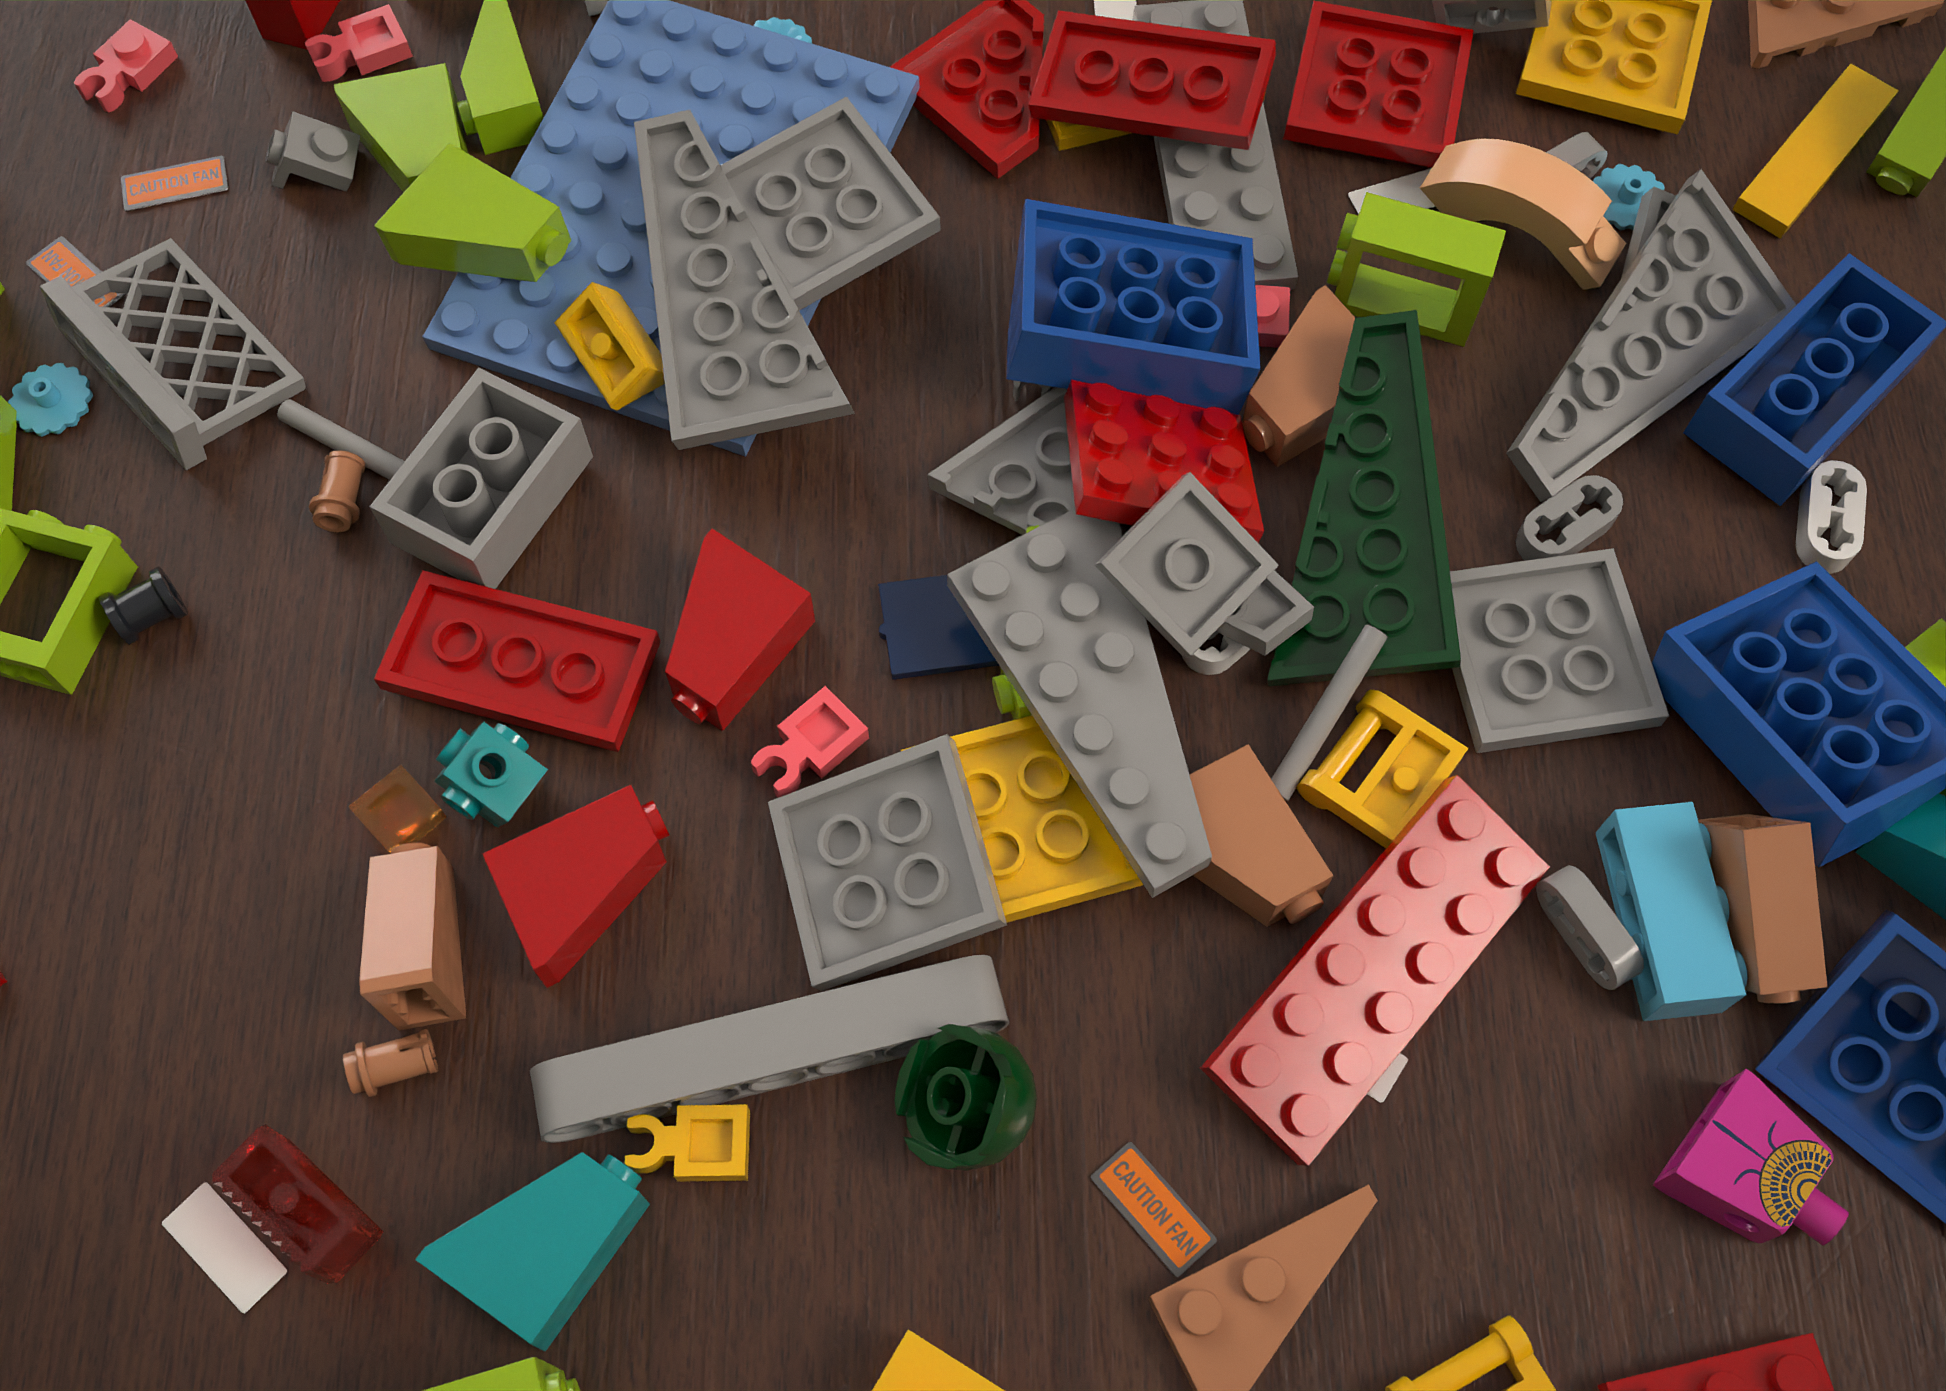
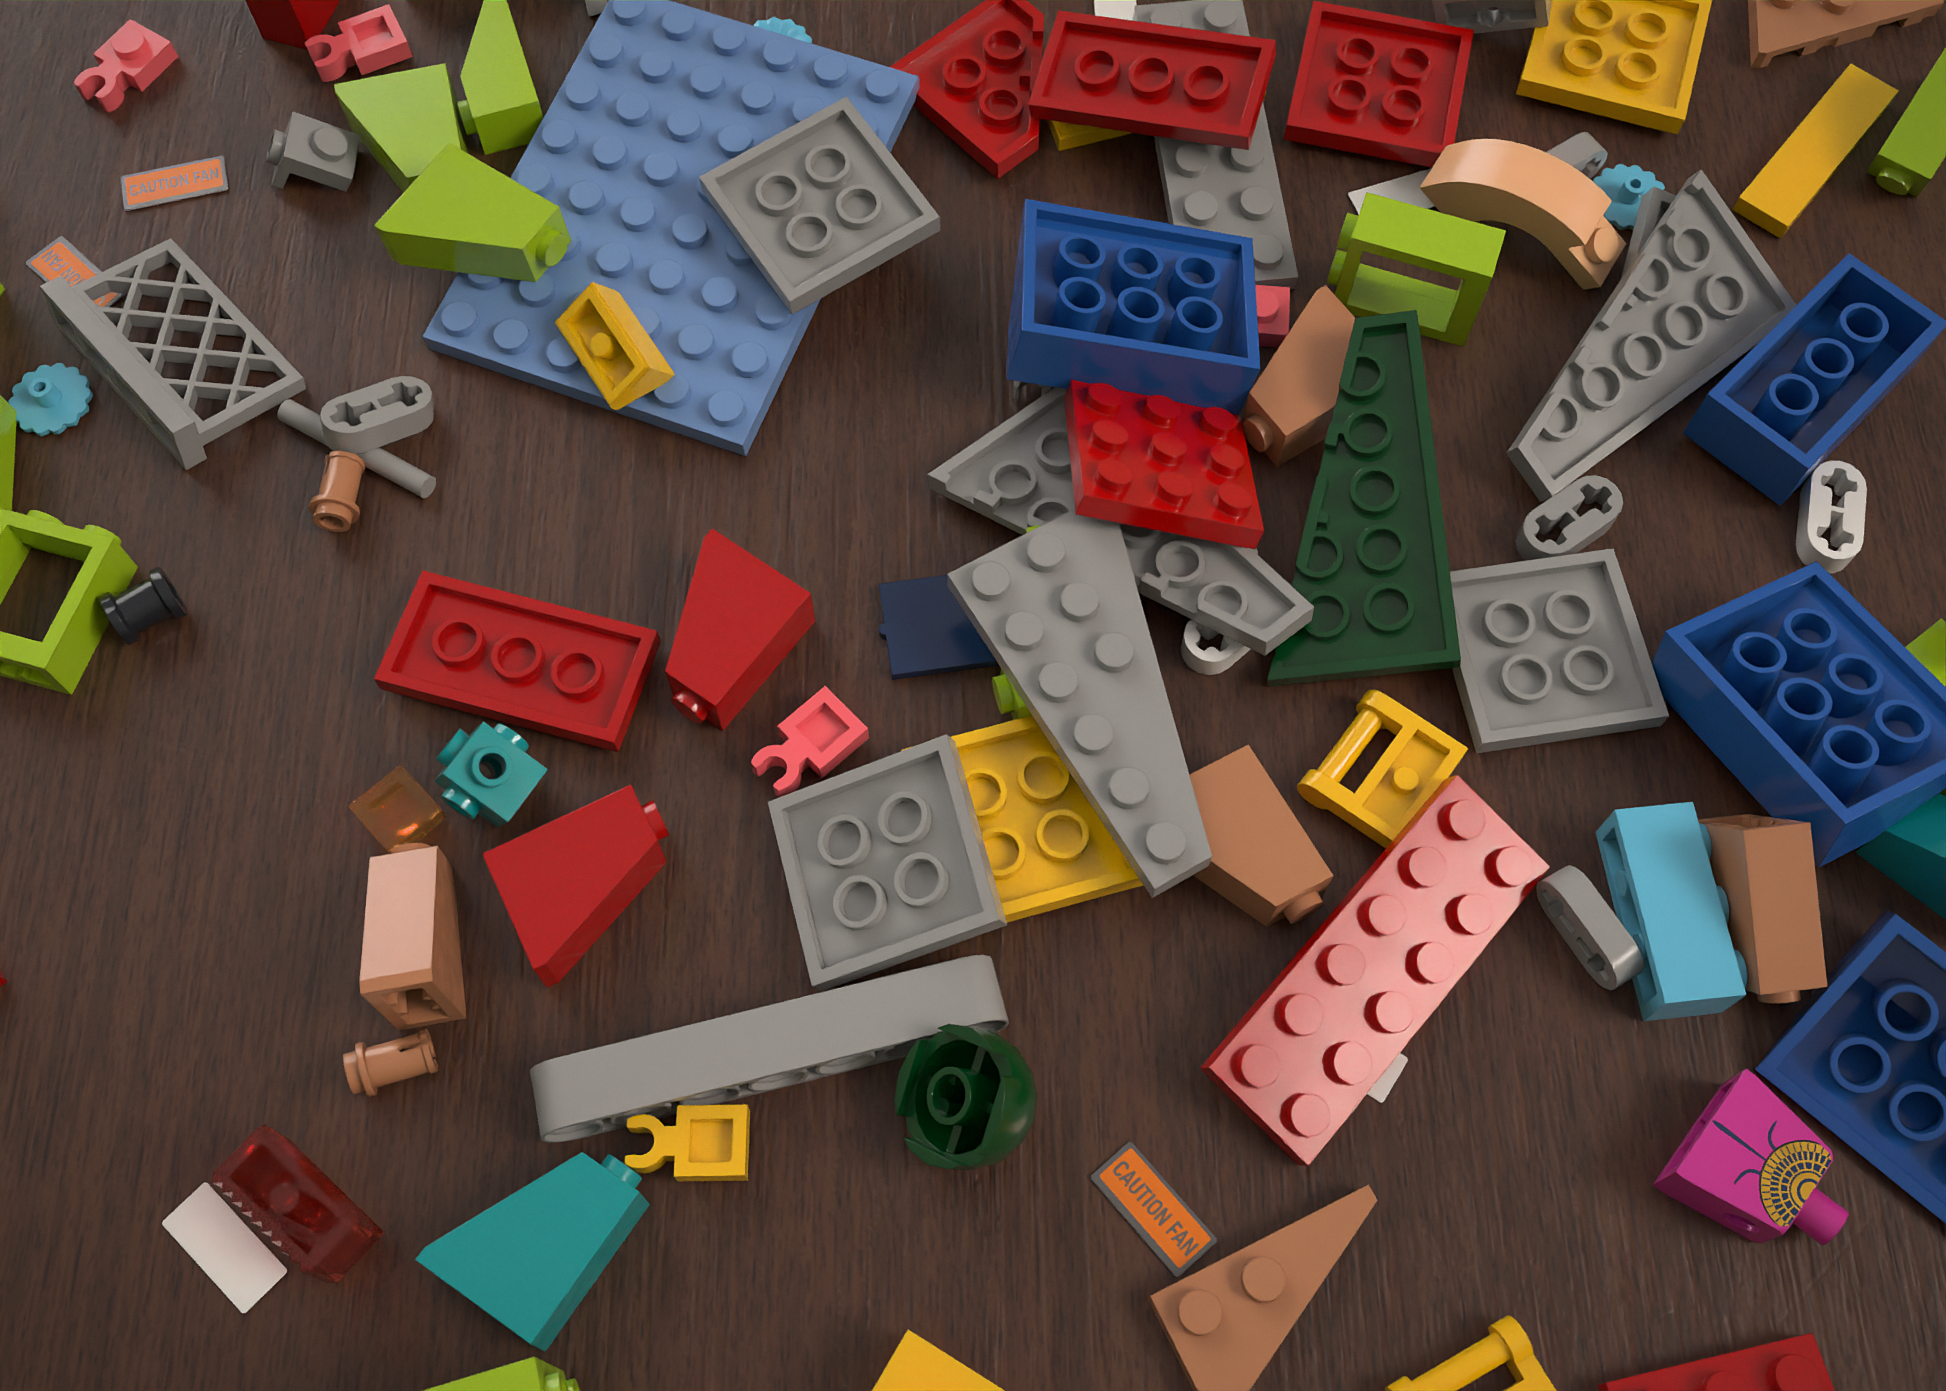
light grey brick [369,368,593,589] -> none
light grey wing [634,110,855,450] -> none
light grey plate [1095,472,1279,657] -> none
light grey bar [1271,625,1388,801] -> none
none -> light grey beam [320,376,434,454]

